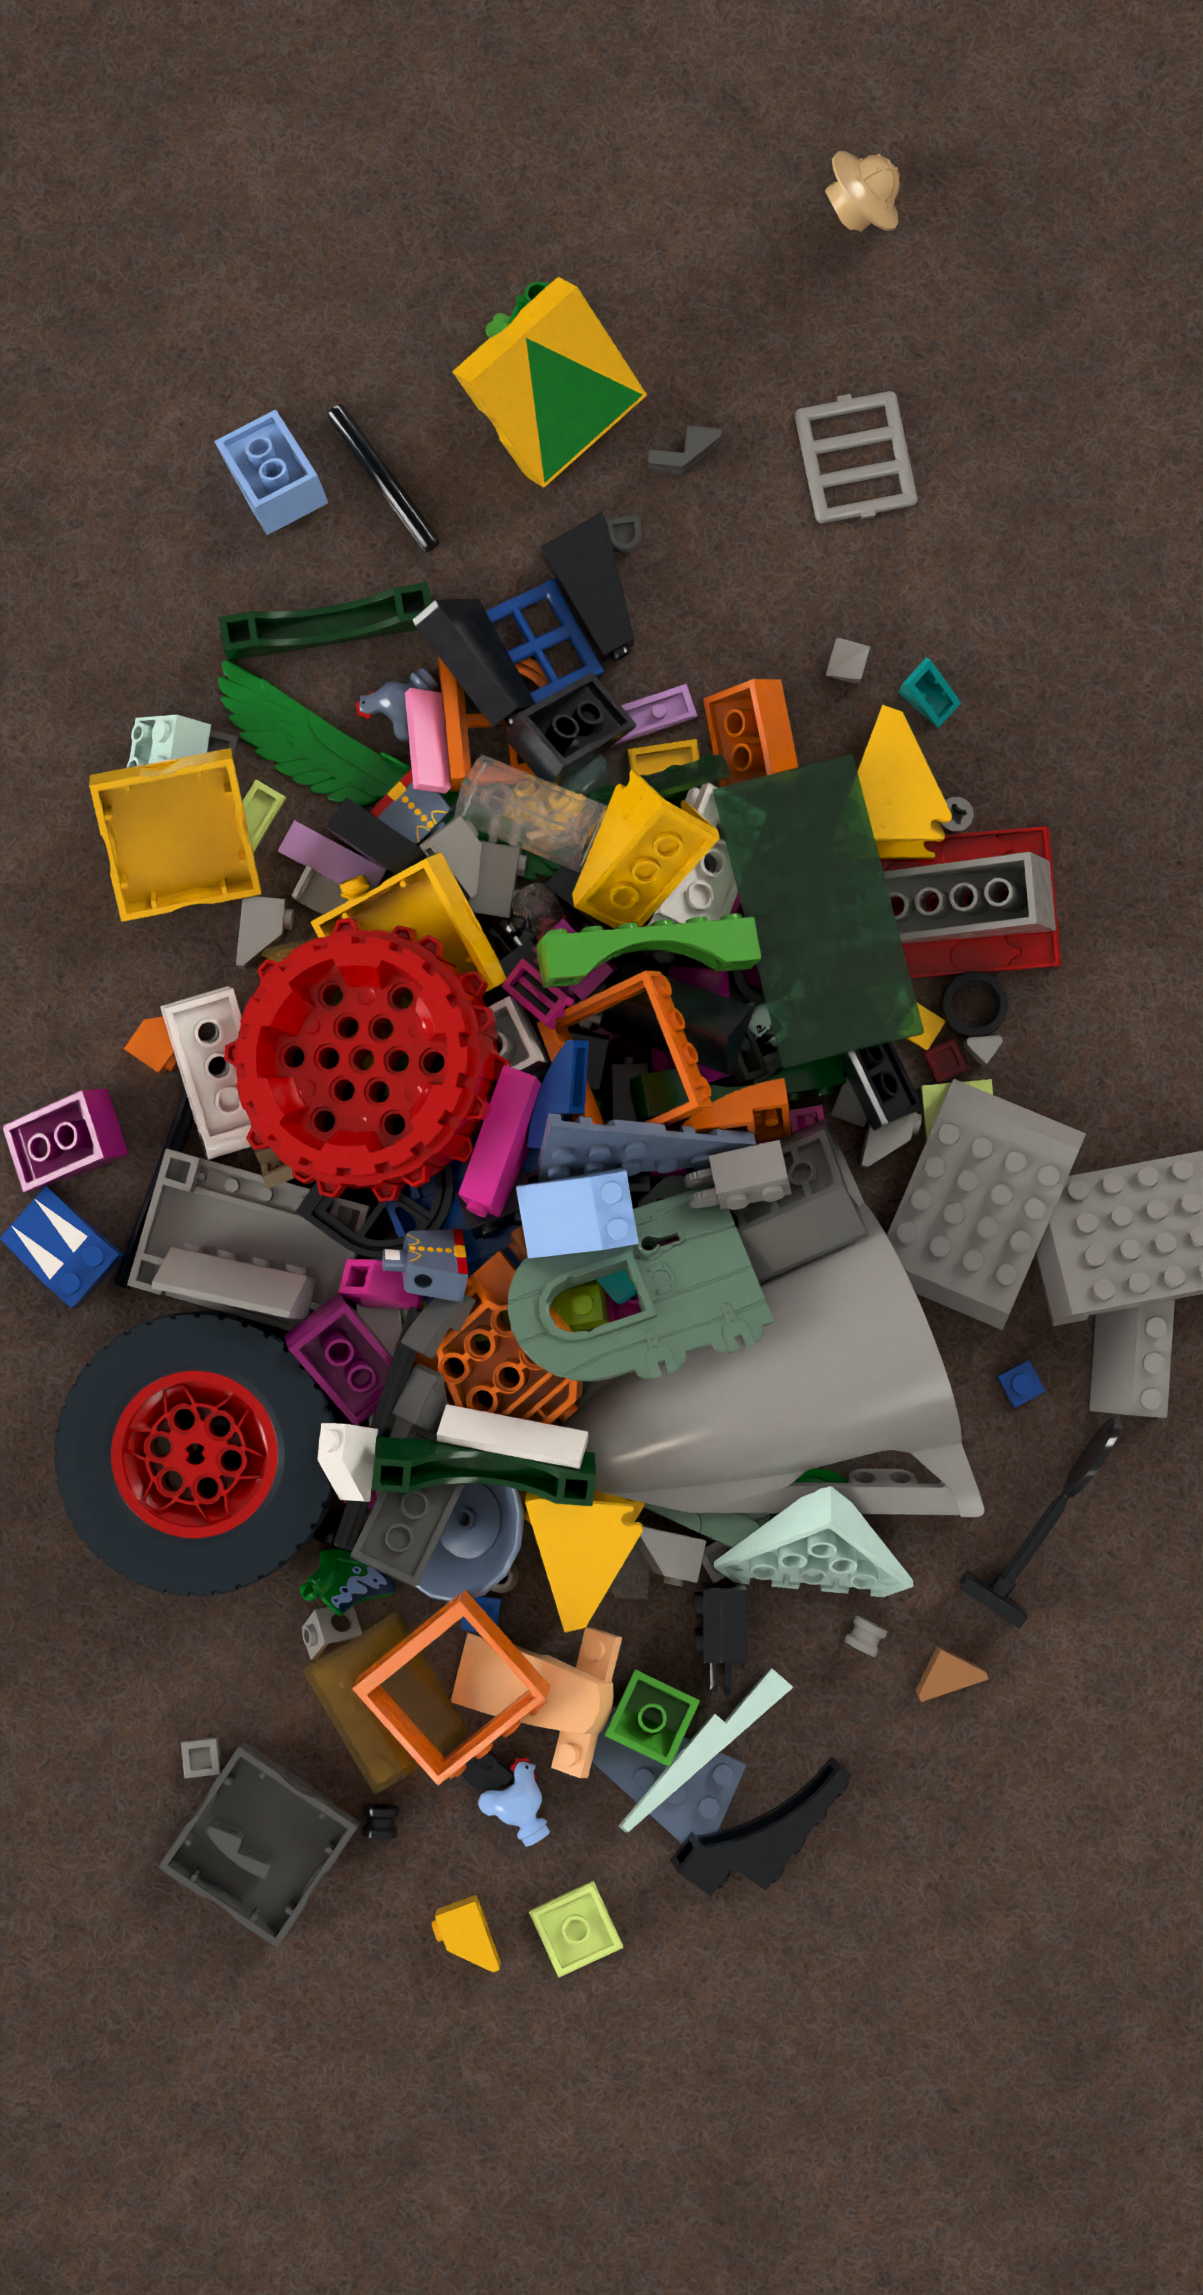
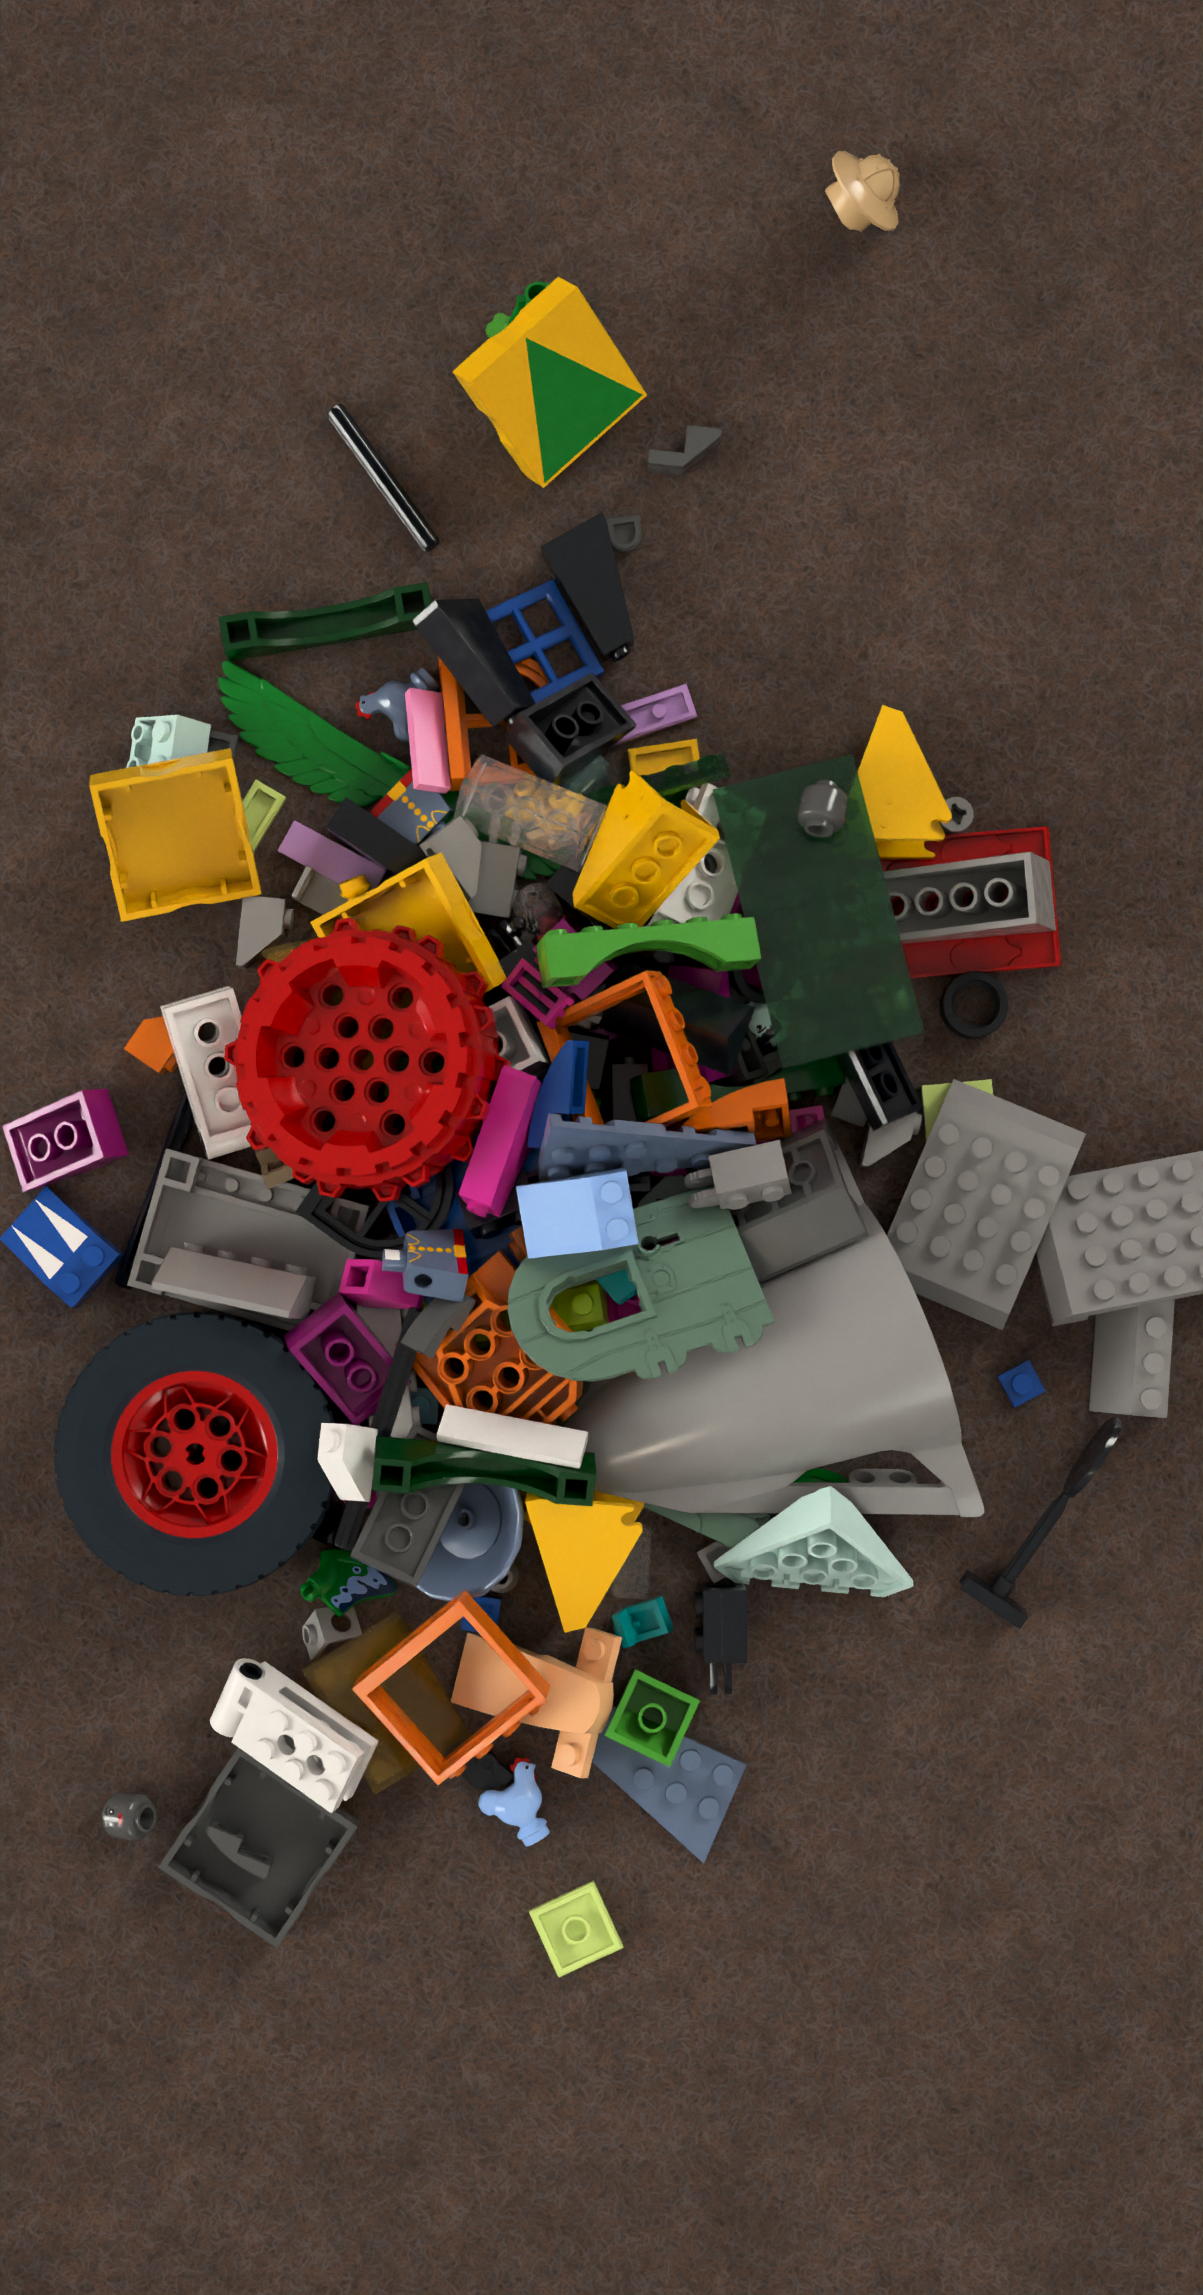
light grey tile [181,1737,221,1778] -> none
light blue slope [214,409,328,535] -> none
black wheel [362,1803,399,1839] -> none
dark grey slope [392,1364,448,1434] -> none
yellow slope [431,1895,501,1972] -> none
light aqua slope [619,1668,793,1832] -> none
light grey slope [636,1526,706,1587] -> none
black arch [670,1756,852,1896] -> none
orange slope [703,679,801,798] -> none
light grey bar [795,391,918,524] -> none
light grey slope [825,638,870,685] -> none
light grey wheel [844,1615,888,1657] -> none
yellow tile [897,1002,945,1051] -> none
teal slope [898,657,961,728] -> none
medium nougat slope [915,1646,989,1702] -> none
dark red tile [922,1037,969,1084] -> none
light grey slope [963,1035,1003,1066] -> none
none -> dark grey head [102,1792,157,1841]
none -> white hinge [210,1658,379,1813]
none -> teal bracket [612,1596,674,1649]
none -> dark grey head [797,780,848,837]

